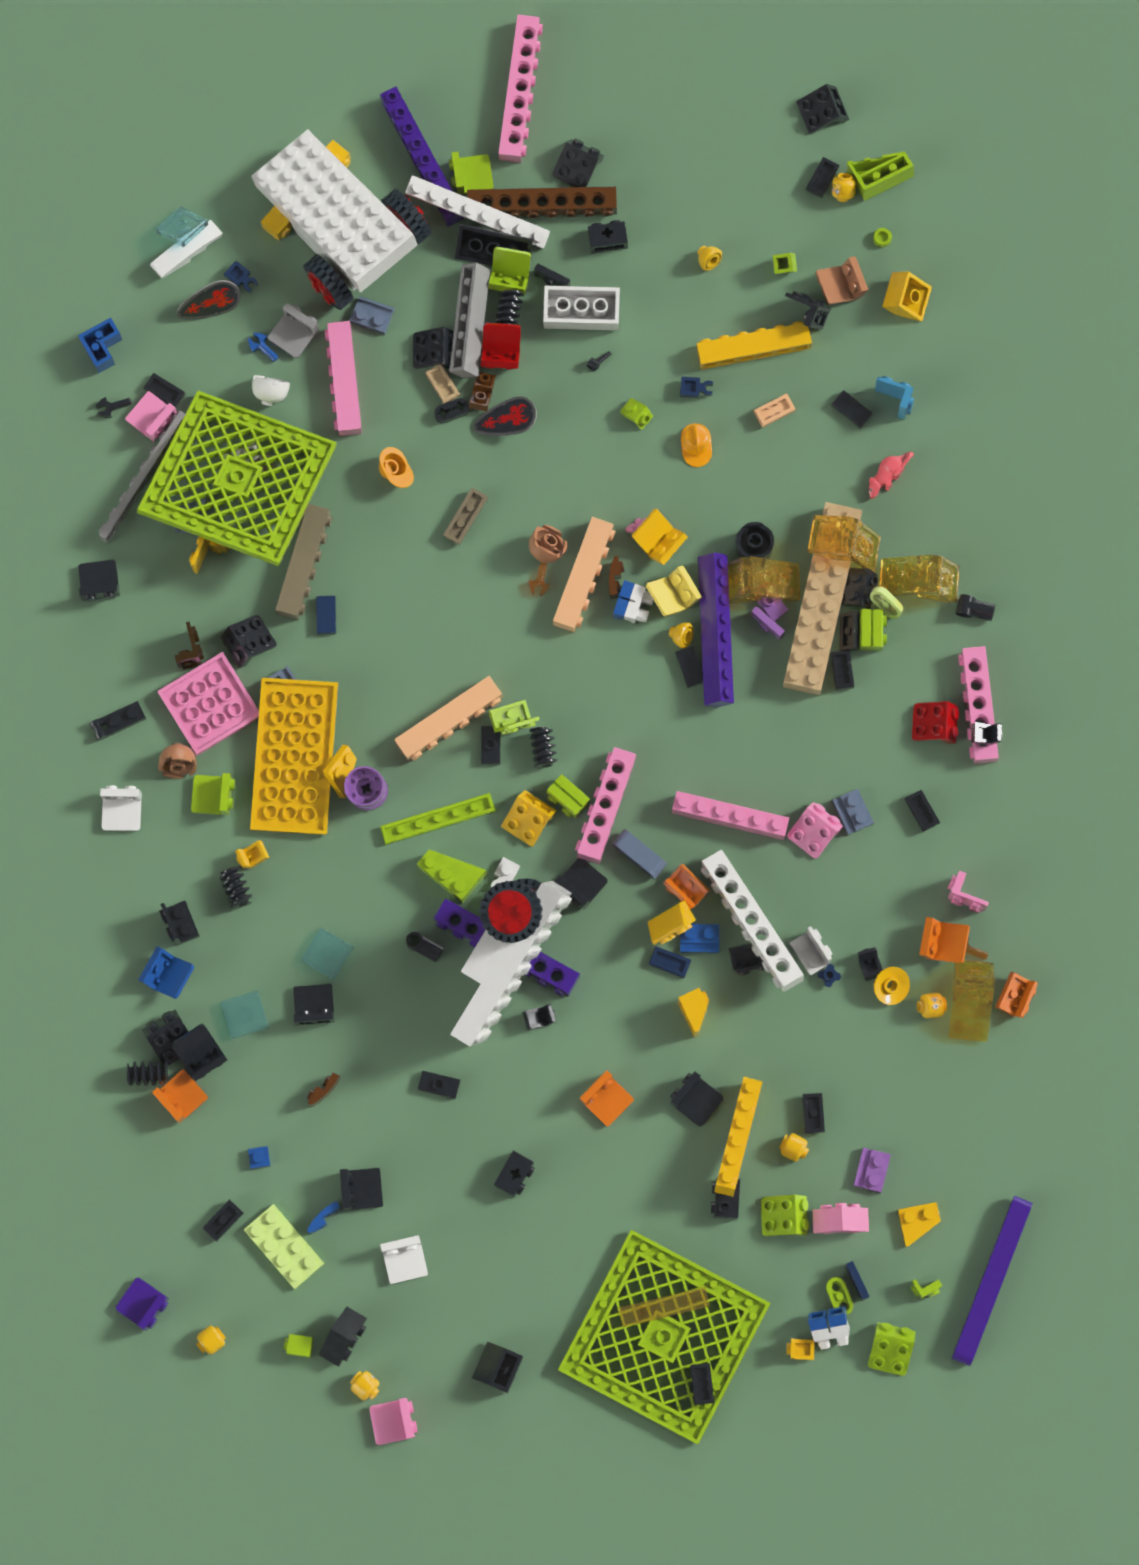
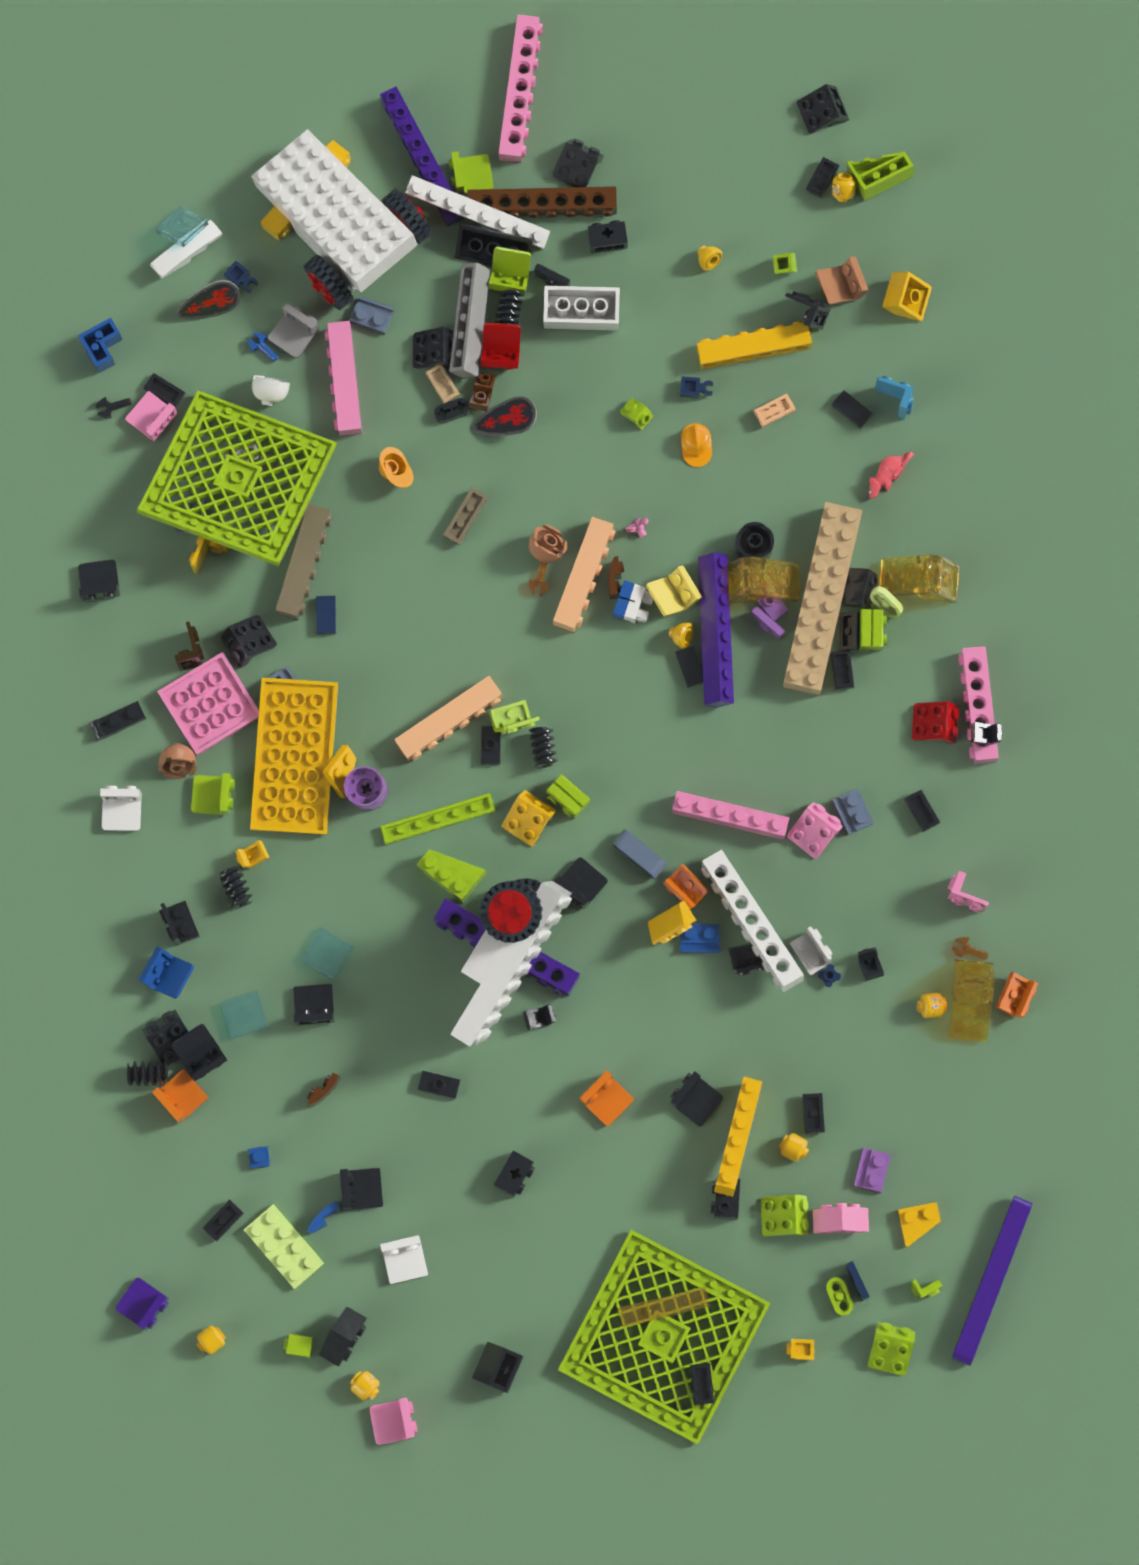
light grey plate [99,411,186,544] -> none
black piece [406,932,444,962] -> none
white plate [491,857,520,887] -> none
bright pink brick [575,747,636,864] -> none
black hand [587,351,612,371] -> none
yellow bracket [632,508,688,565] -> none
dark blue tile [648,946,691,979] -> none
yellow slope [678,988,709,1038] -> none
clear yellow bracket [807,515,881,572] -> none
hips [808,1306,850,1350] -> none
lime tile [873,228,892,248] -> none
yellow dish [874,966,910,1005] -> none
orange bracket [919,917,970,964] -> none
black piece [955,594,996,621] -> none

